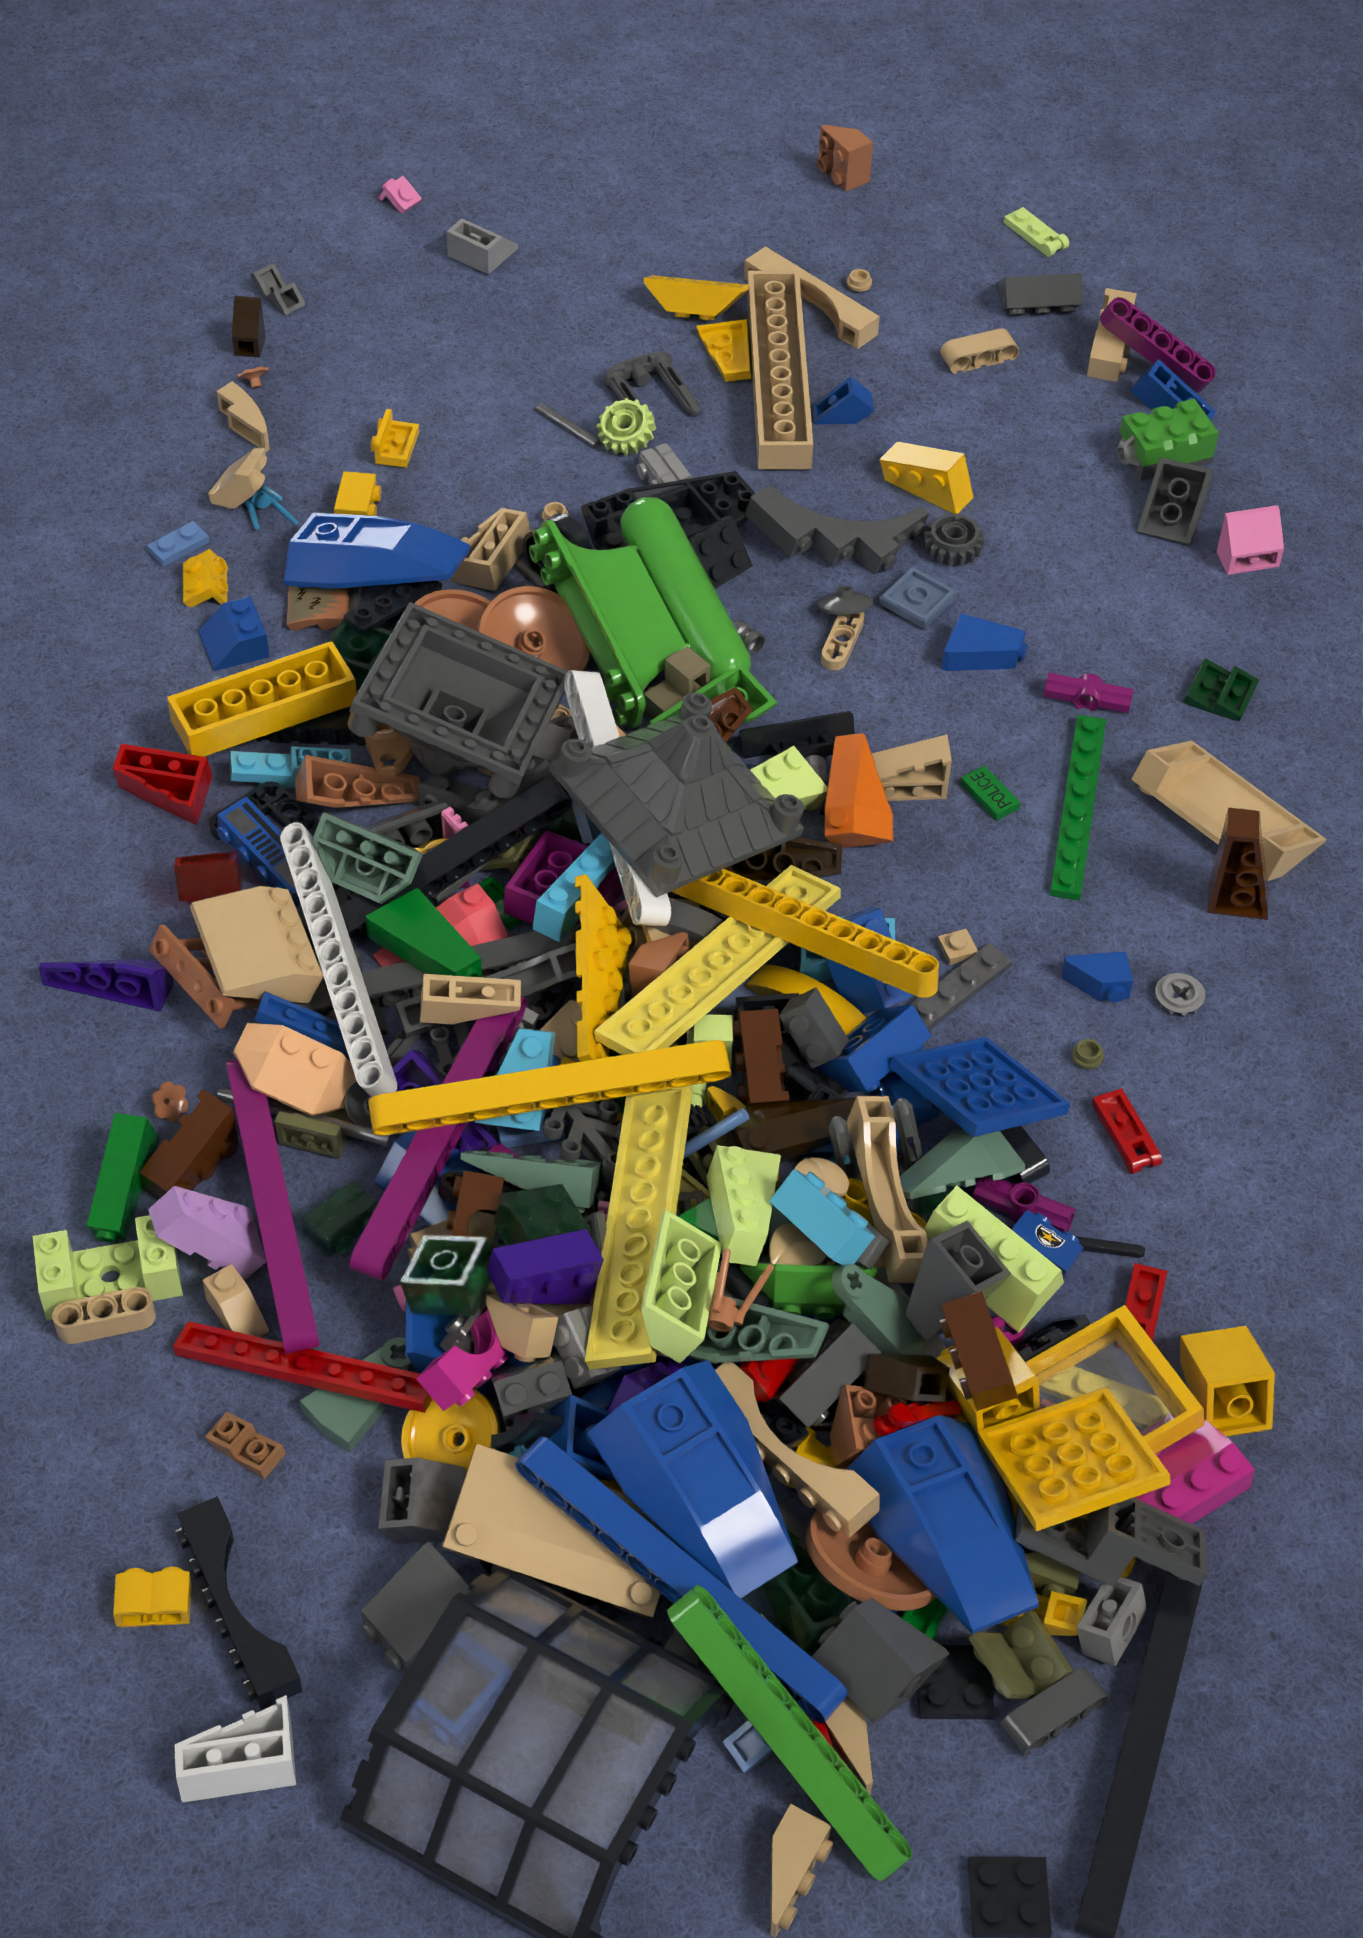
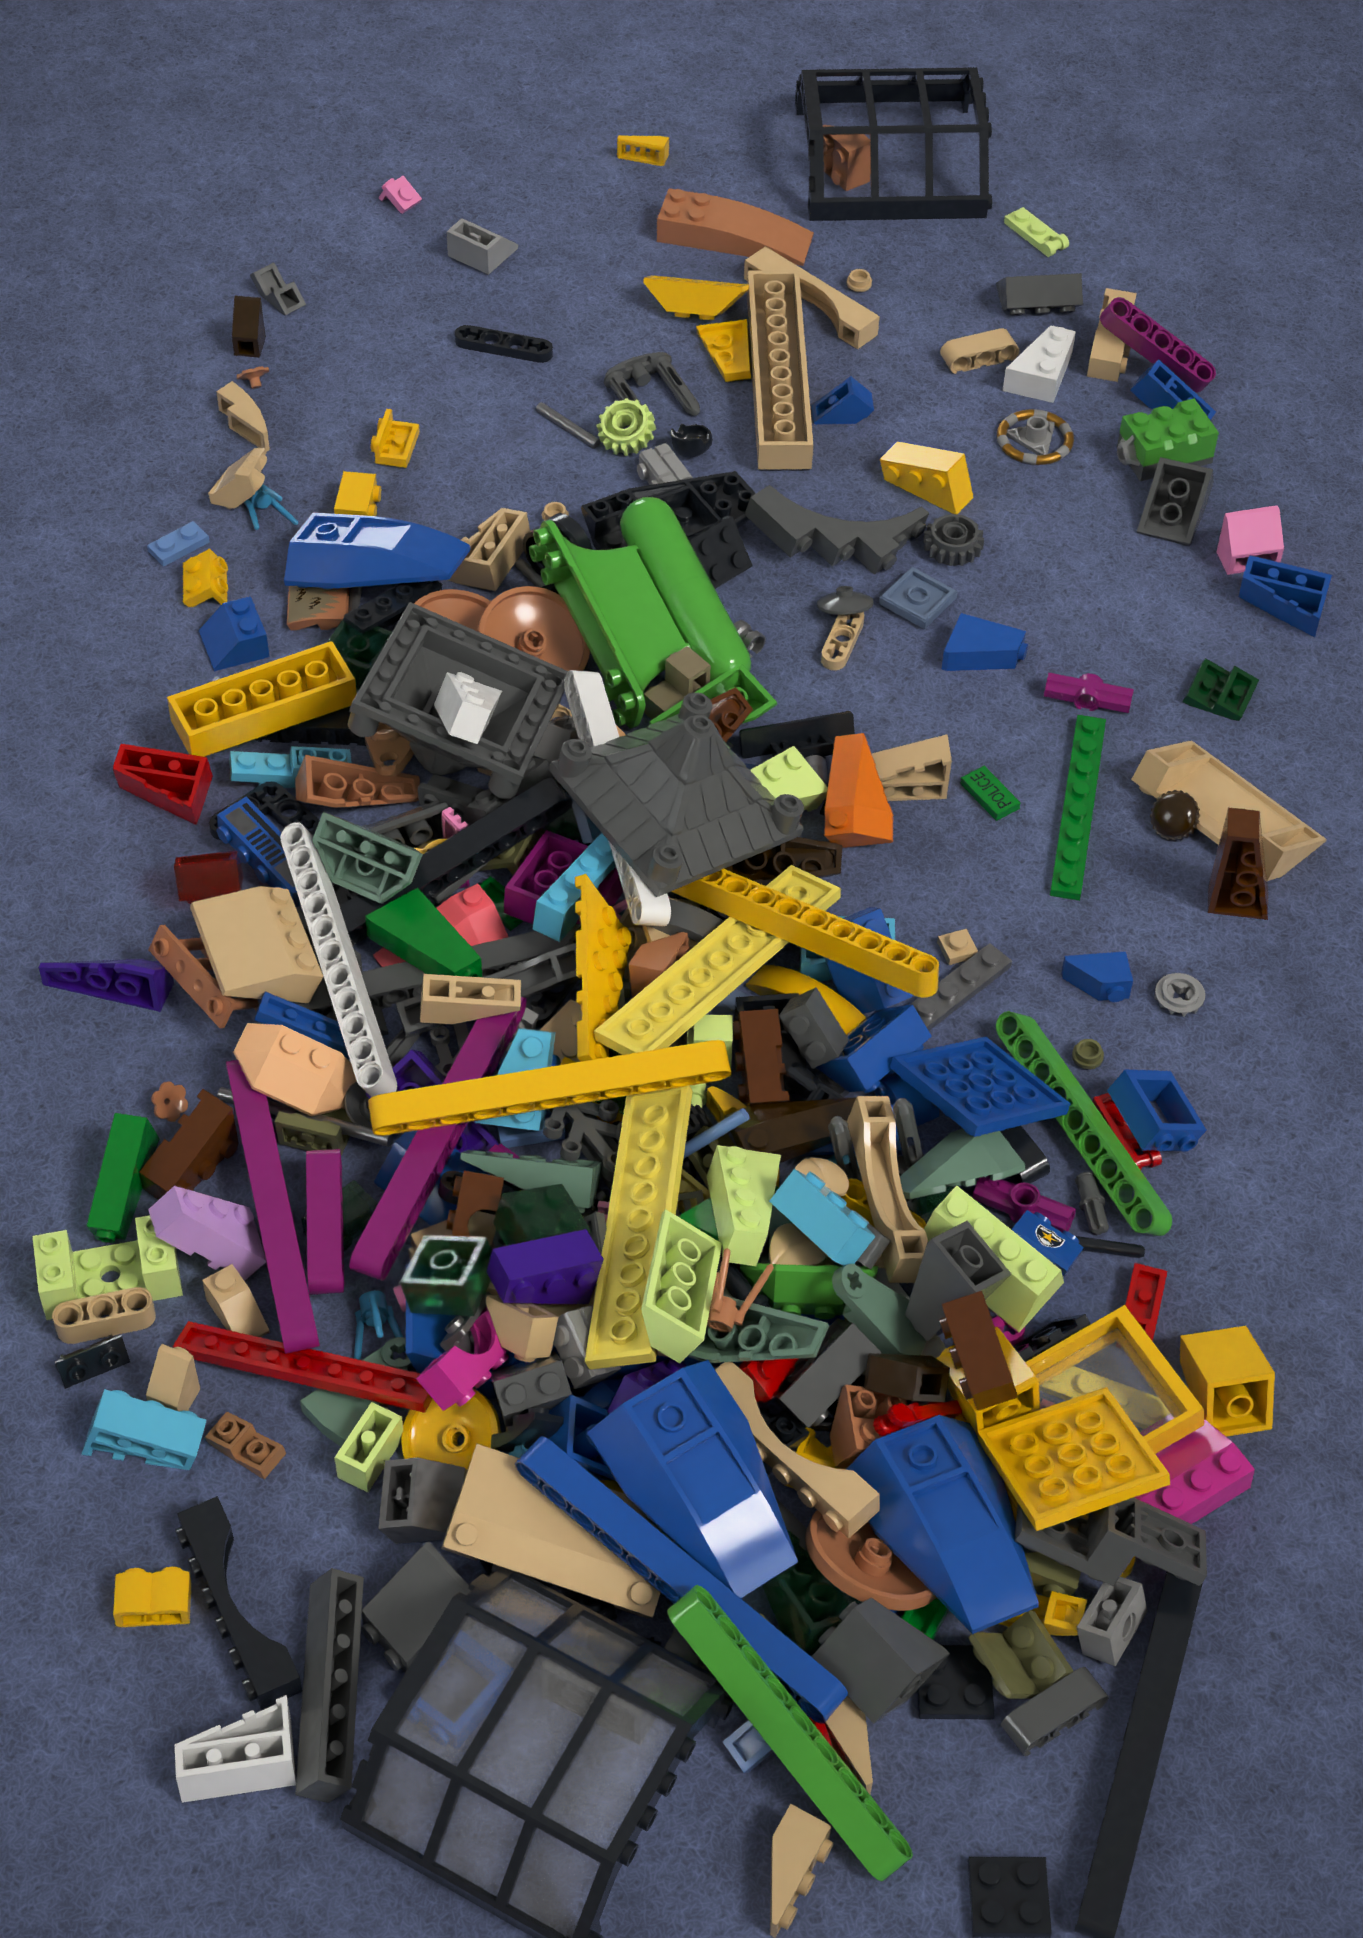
none -> black hinge [54,1334,130,1389]
none -> medium azure wedge [81,1389,206,1470]
none -> tan slope [146,1344,200,1411]
none -> dark grey brick [295,1568,364,1803]
none -> magenta beam [306,1149,344,1295]
none -> yellowish green brick [334,1402,403,1492]
none -> dark azure plant [354,1290,405,1360]
none -> white wedge [434,672,502,744]
none -> black beam [455,325,553,363]
none -> yellow slope [617,135,669,166]
none -> nougat slope [657,189,814,266]
none -> black hair [670,424,713,458]
none -> black window [795,67,992,221]
none -> bright green beam [996,1011,1172,1236]
none -> light grey piece [997,409,1074,465]
none -> white wedge [1003,326,1076,403]
none -> dark grey axle [1075,1172,1109,1235]
none -> blue window [1107,1069,1207,1152]
none -> dark brown hat [1150,790,1200,842]
none -> blue wedge [1238,555,1332,637]

